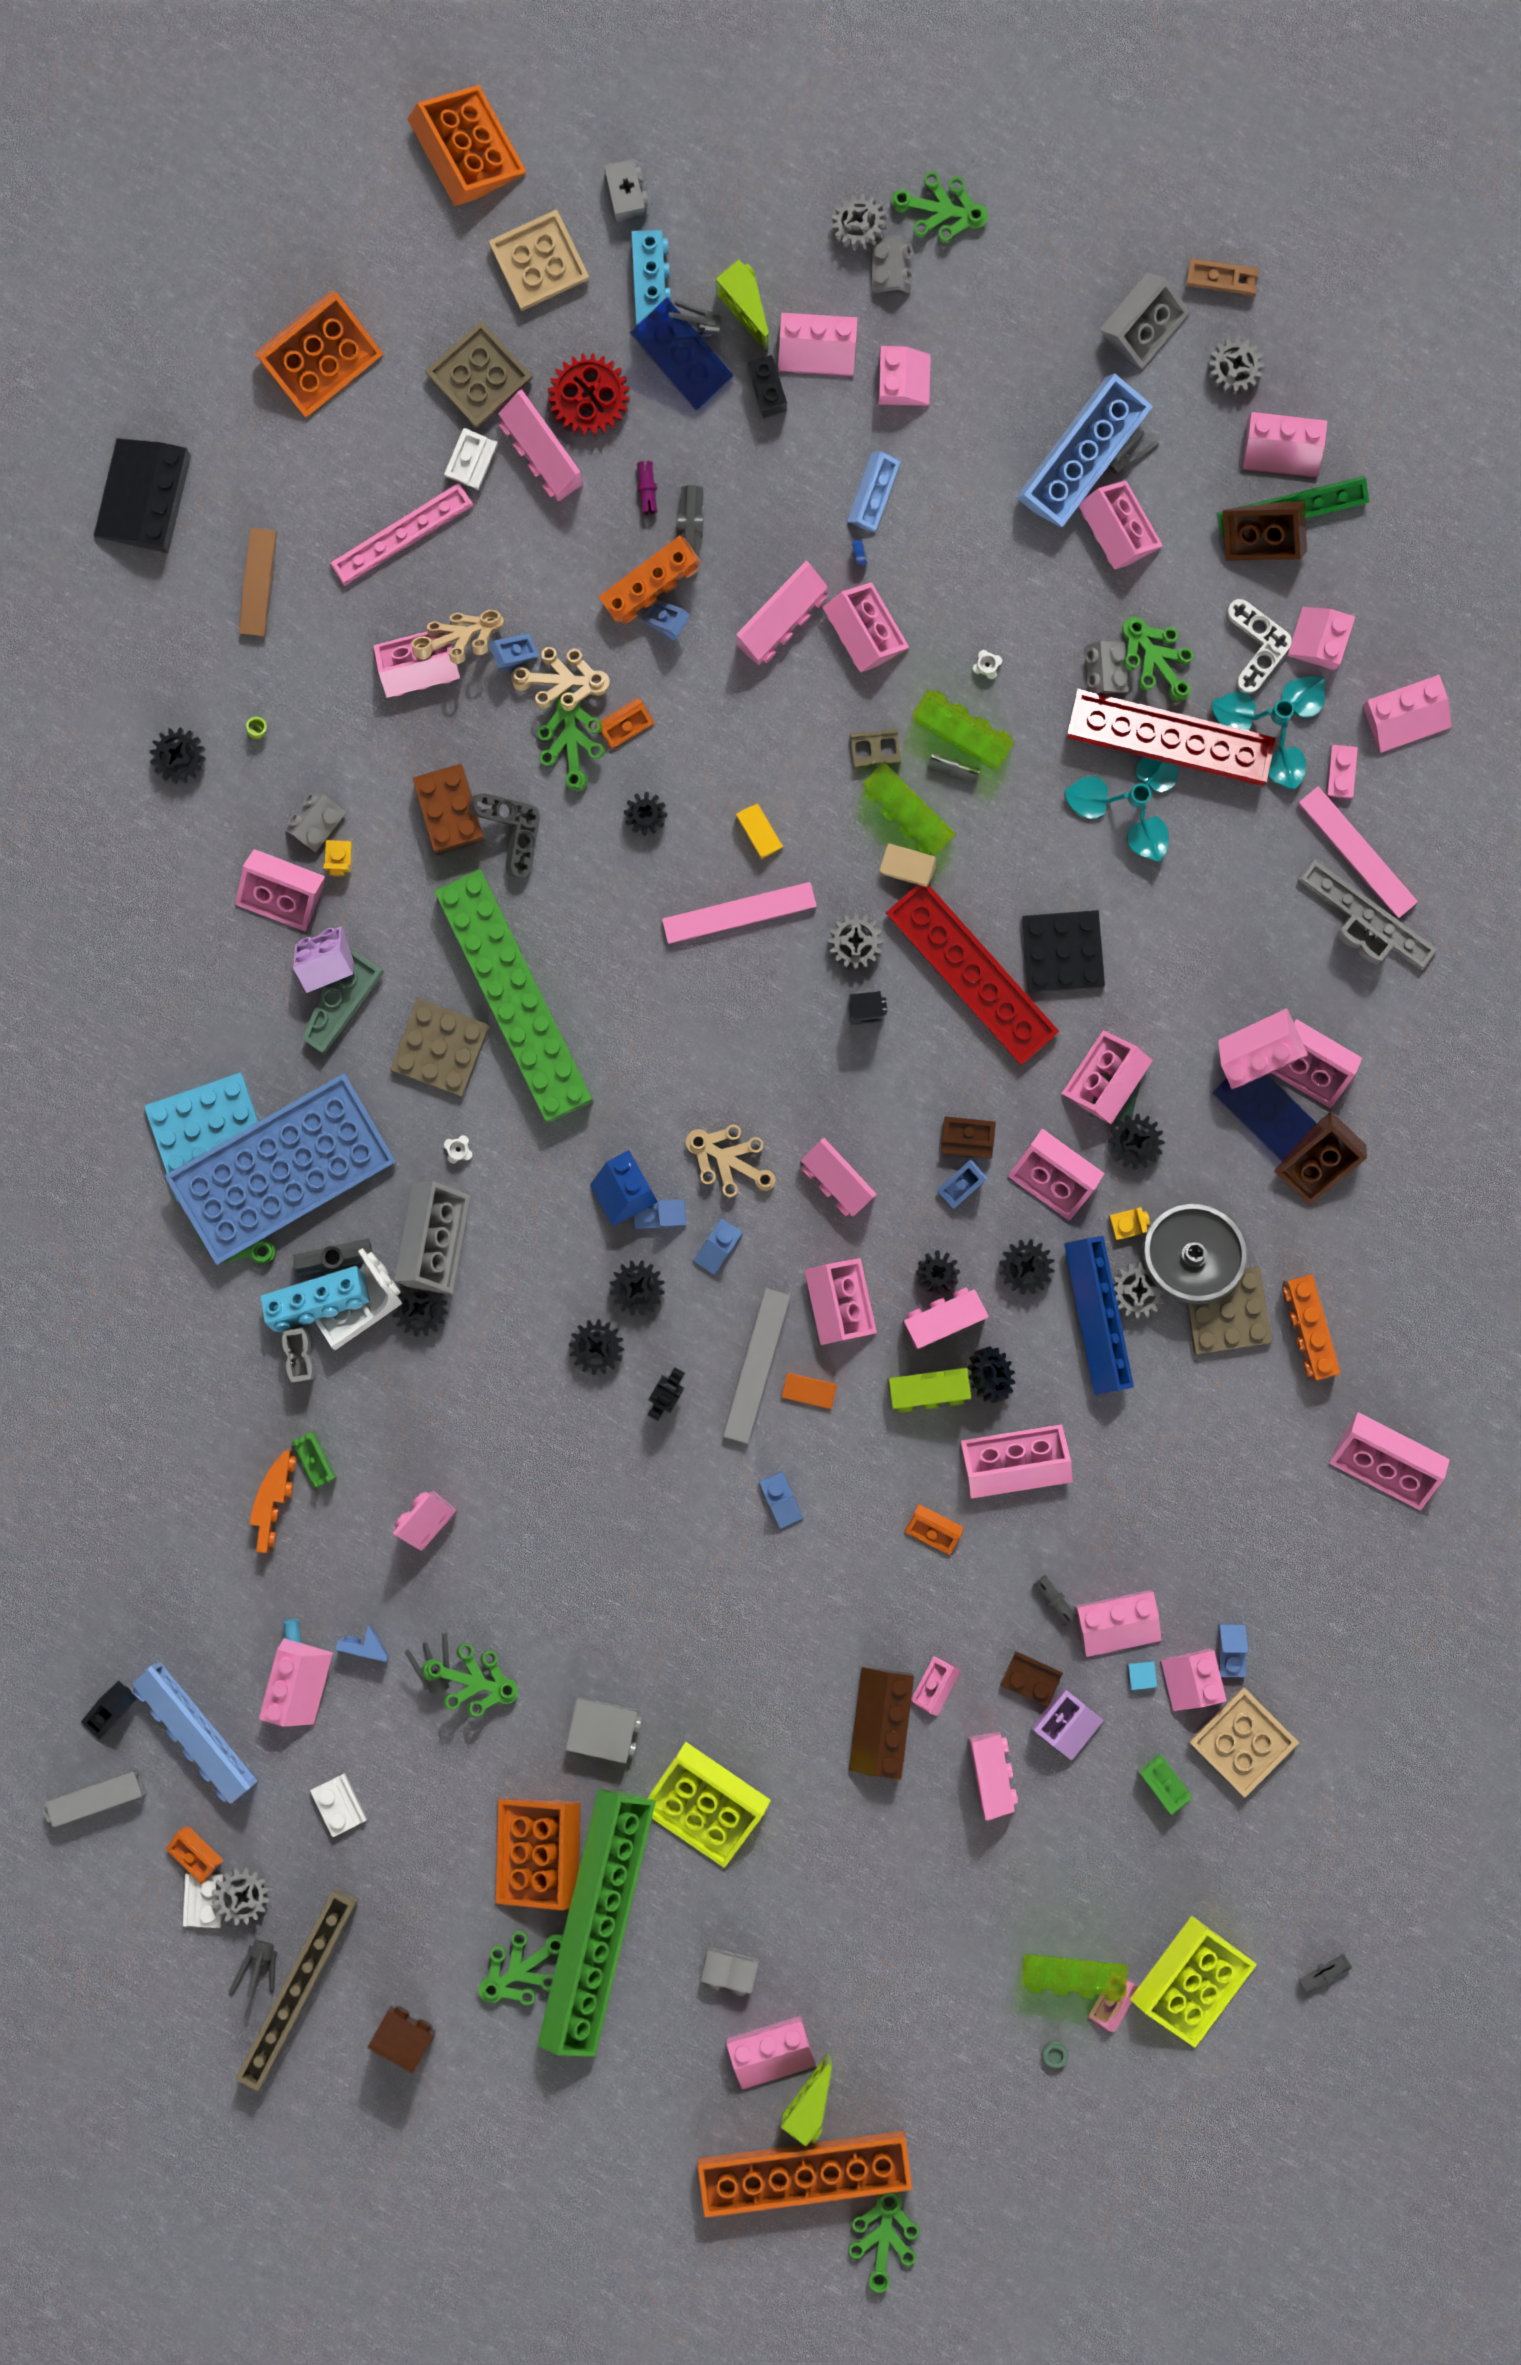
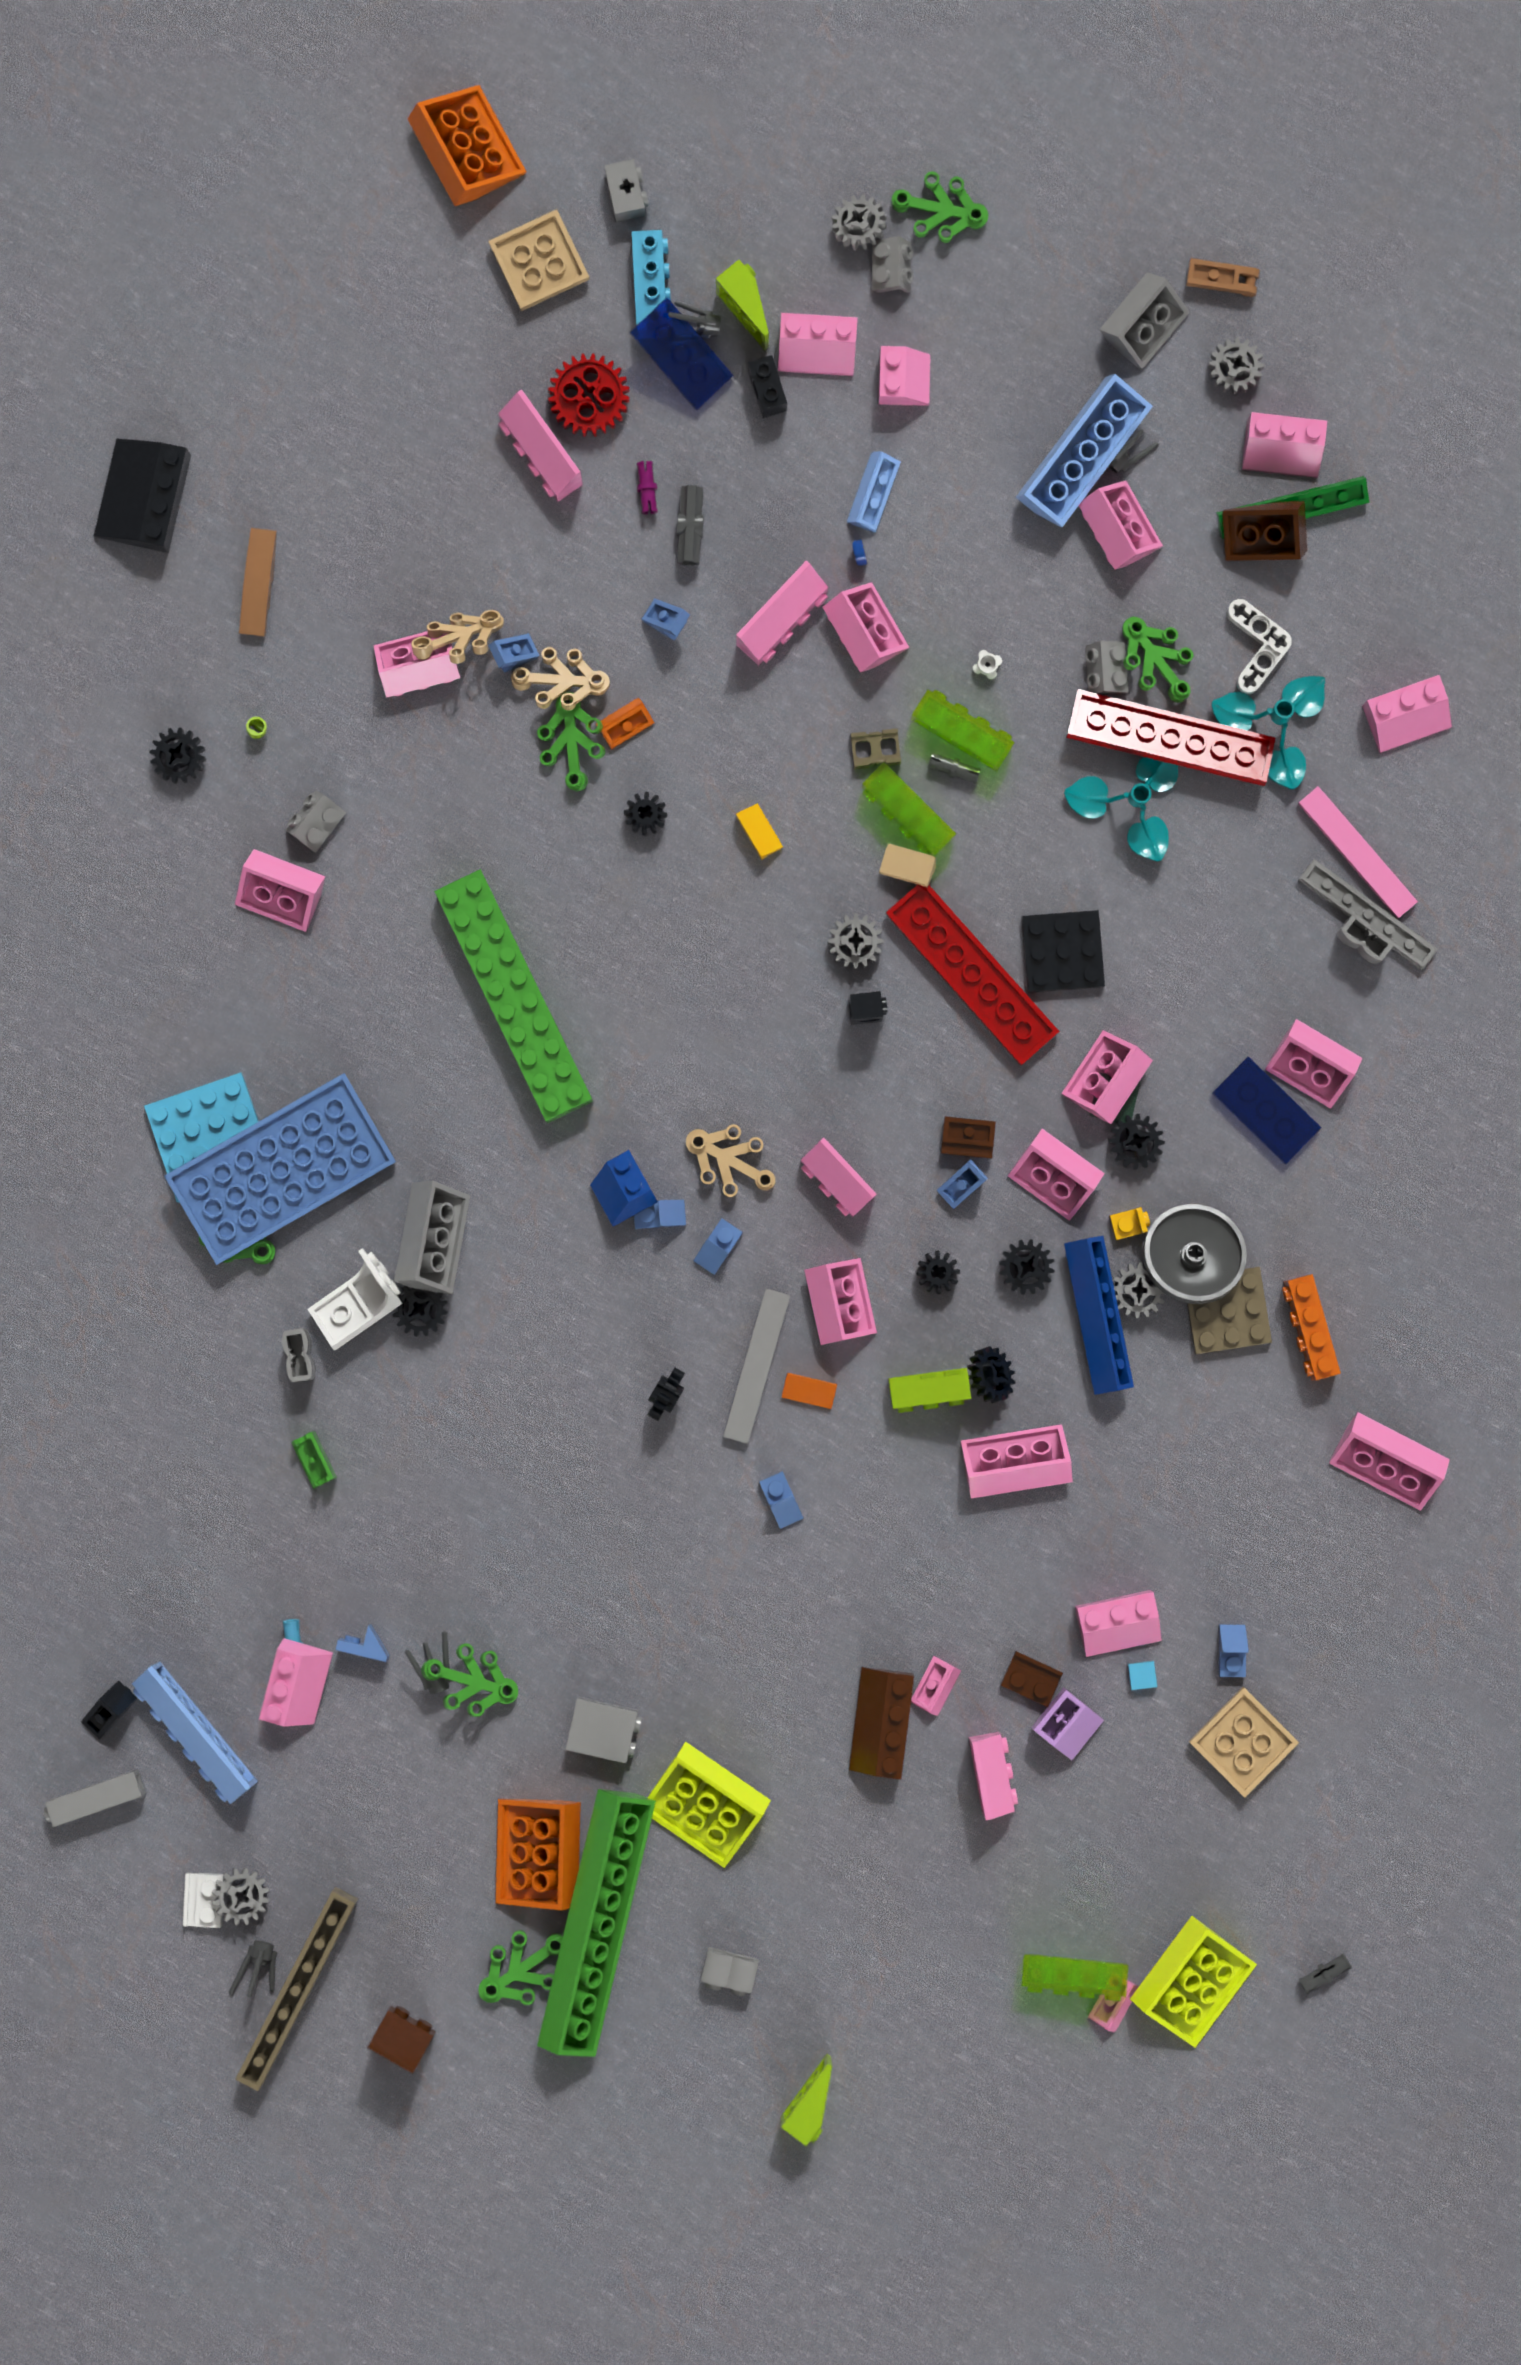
orange slope [165,1826,223,1884] -> none
orange slope [249,1450,297,1553] -> none
orange slope [253,290,383,418] -> none
medium azure brick [261,1266,370,1332] -> none
lavender slope [293,926,354,993] -> none
dark grey piece [293,1238,373,1276] -> none
sand green wing [302,947,384,1055] -> none
white plate [310,1773,367,1837] -> none
yellow bracket [323,840,352,877] -> none
bright pink tile [330,483,473,586] -> none
dark tan plate [390,998,489,1097] -> none
bright pink slope [393,1491,457,1551] -> none
dark orange brick [413,763,485,855] -> none
dark tan plate [425,321,533,429] -> none
white plate [444,428,498,491] -> none
white plate [444,1135,472,1164] -> none
dark grey beam [468,793,540,878] -> none
black gear [568,1319,625,1375] -> none
orange brick [598,535,702,624] -> none
black gear [610,1260,665,1316] -> none
bright pink tile [662,882,817,944] -> none
orange brick [698,2130,912,2218] -> none
bright pink slope [727,2016,816,2090] -> none
bright green plant [849,2192,919,2293] -> none
bright pink slope [903,1287,989,1349] -> none
orange slope [904,1504,964,1556] -> none
dark grey pin [1033,1575,1077,1626] -> none
sand green tile [1042,2041,1069,2069] -> none
bright green hinge [1138,1754,1192,1815] -> none
bright pink slope [1160,1648,1227,1711] -> none
bright pink slope [1218,1008,1308,1089] -> none
reddish brown slope [1275,1112,1367,1206] -> none
bright pink slope [1287,607,1355,671] -> none
bright pink plate [1326,745,1358,799] -> none

